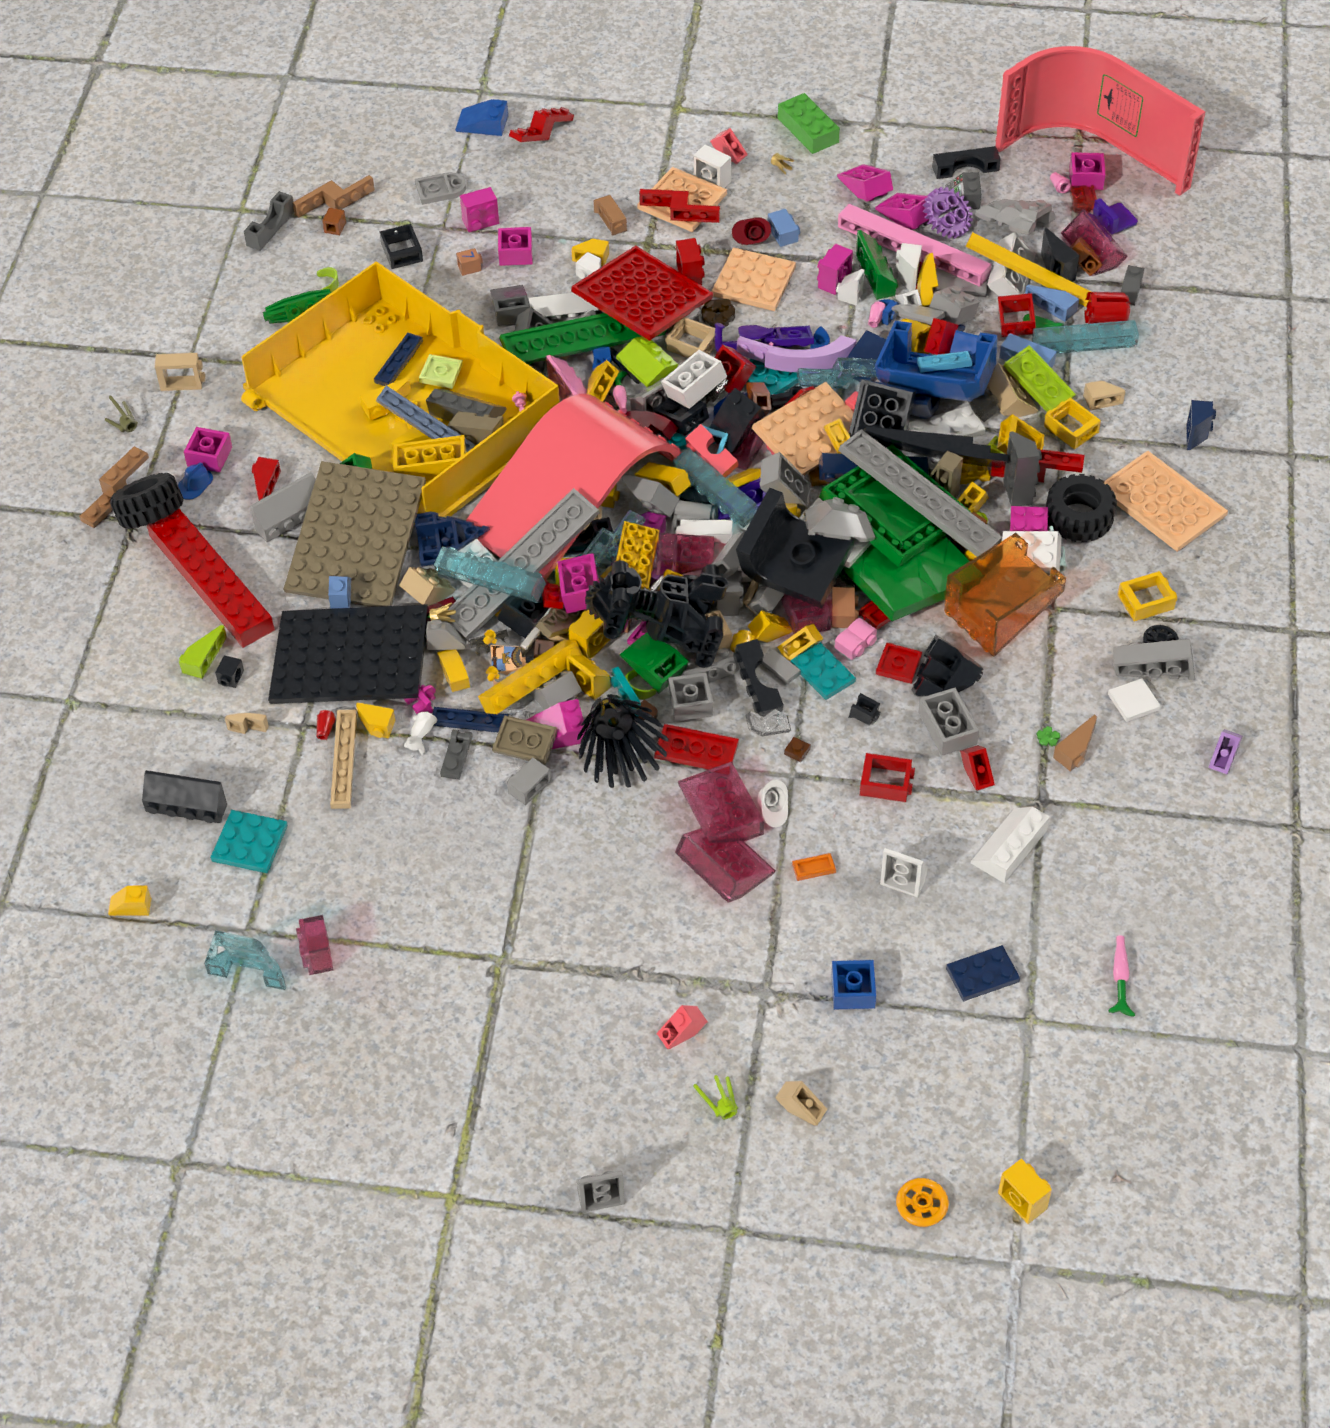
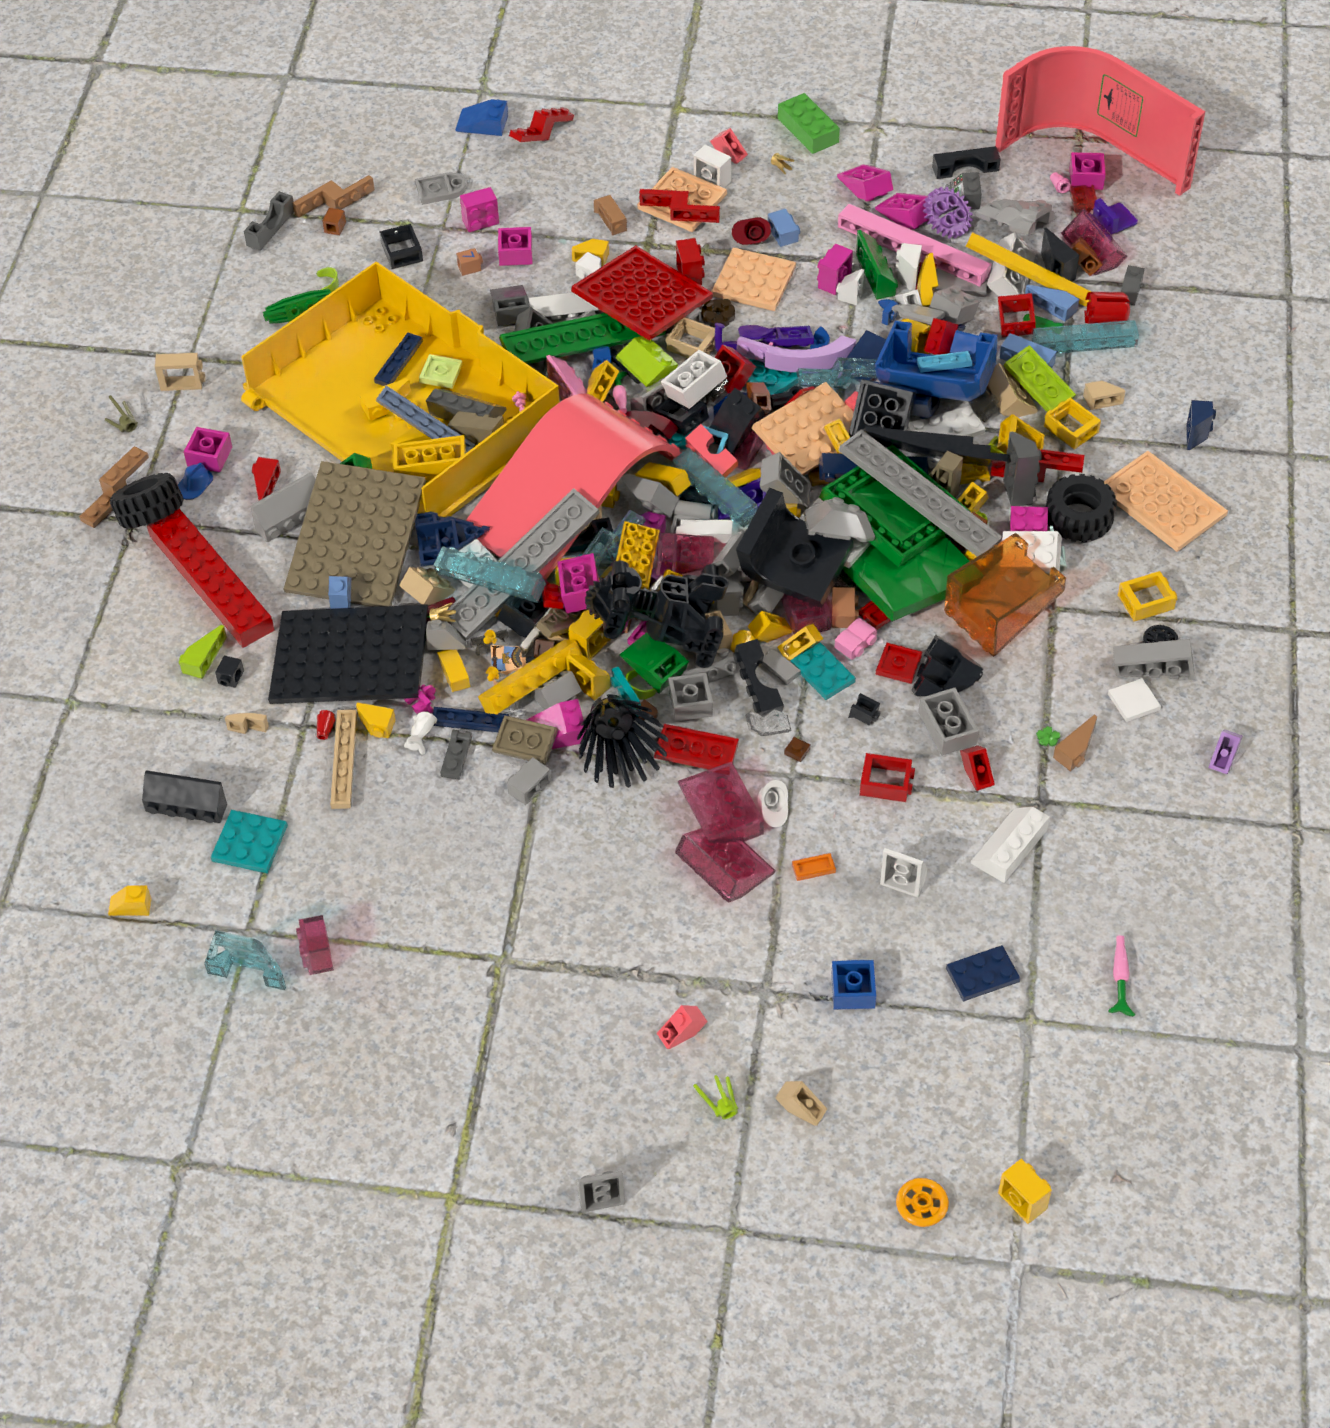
bright pink cone [868,301,886,328] -> none

